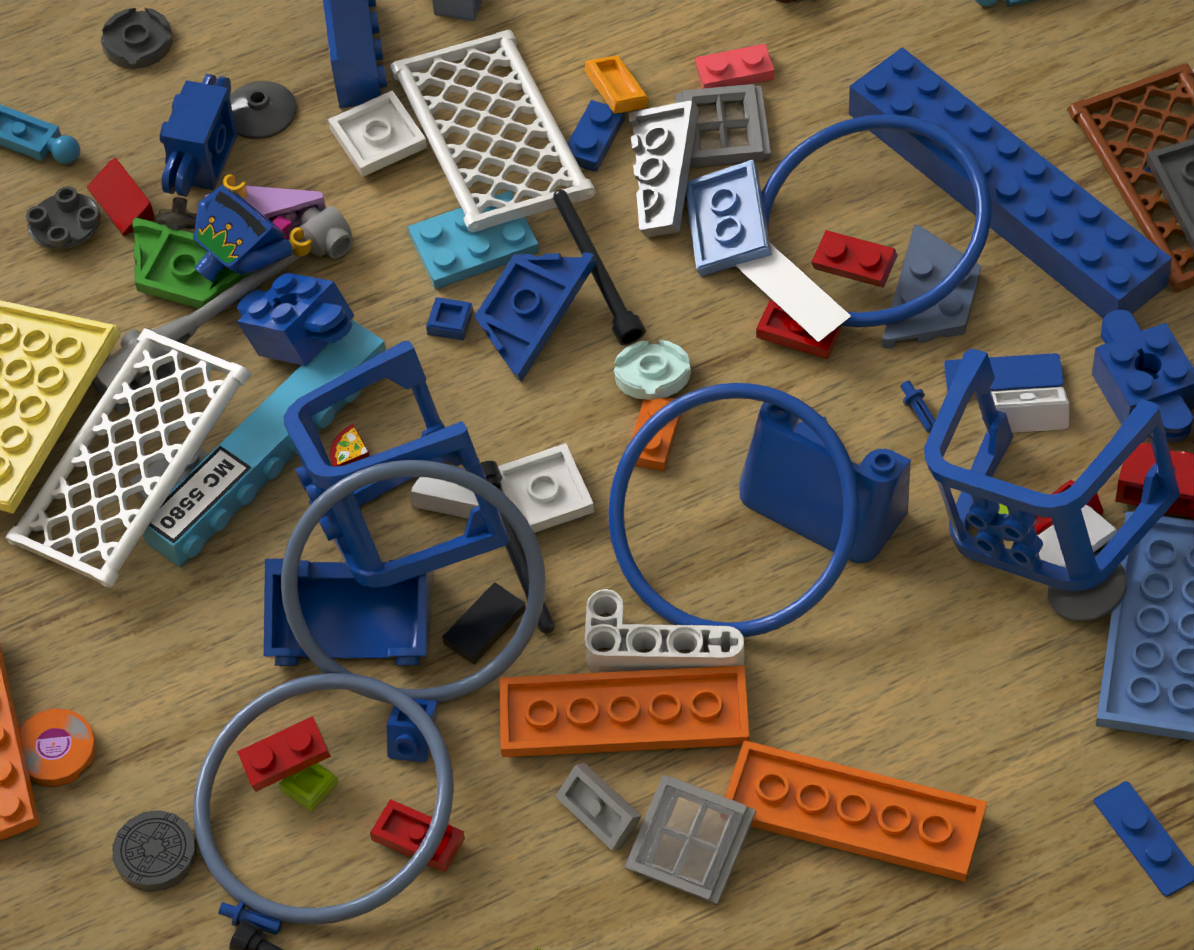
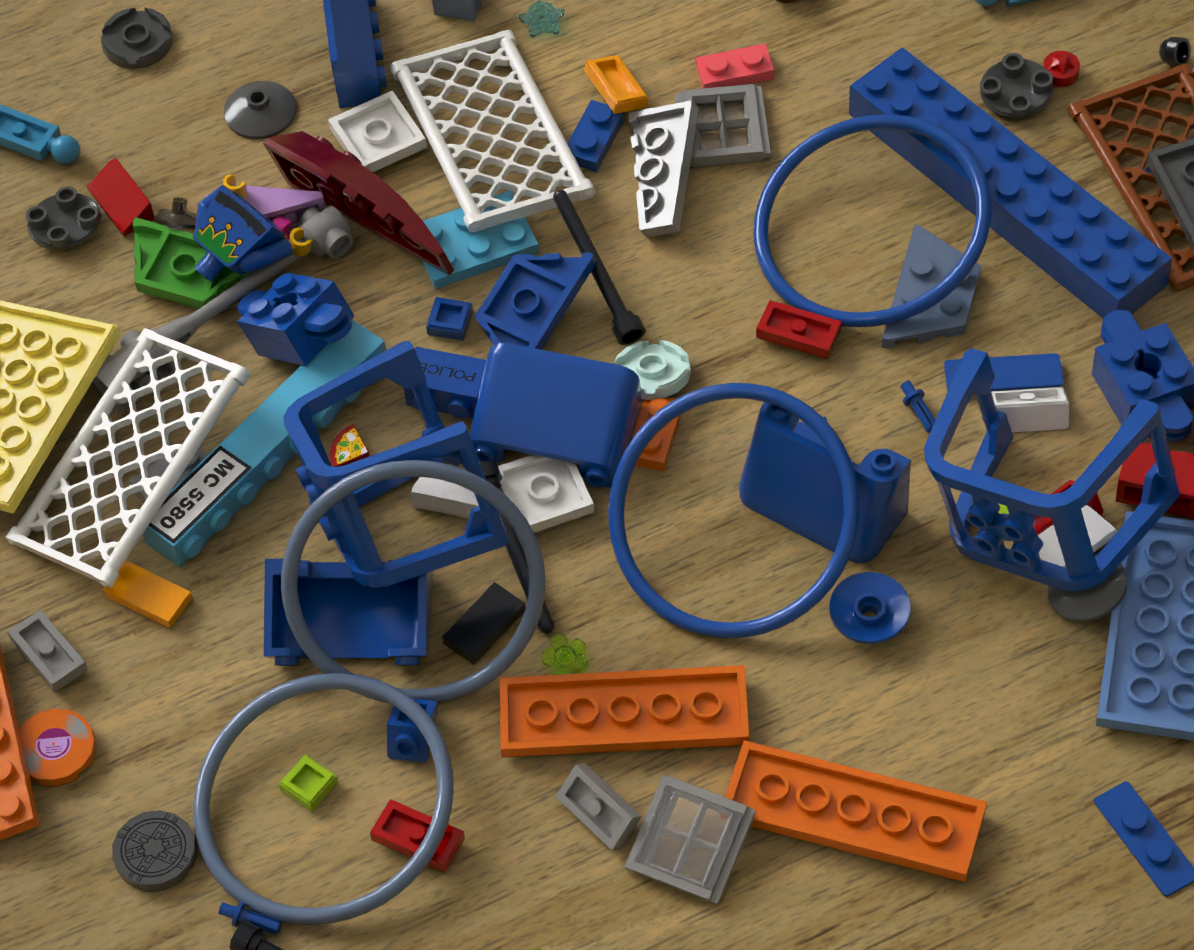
blue brick [160,74,238,197] -> none
red plate [237,716,331,792] -> none
white beam [585,589,745,673] -> none
medium blue tile [685,160,772,277] -> none
white sticker [688,221,851,342] -> none
red plate [811,230,898,288] -> none
none -> light grey plate [8,609,88,693]
none -> light orange tile [102,560,193,629]
none -> dark red wedge [263,131,454,275]
none -> blue brick [404,347,486,418]
none -> blue windscreen [470,343,642,488]
none -> clear light blue plate [519,0,565,38]
none -> clear neon green plant [541,634,587,675]
none -> blue dish [829,572,910,644]
none -> dark grey dish [980,53,1053,118]
none -> red tile [1043,51,1080,87]
none -> black hinge [1159,37,1191,66]

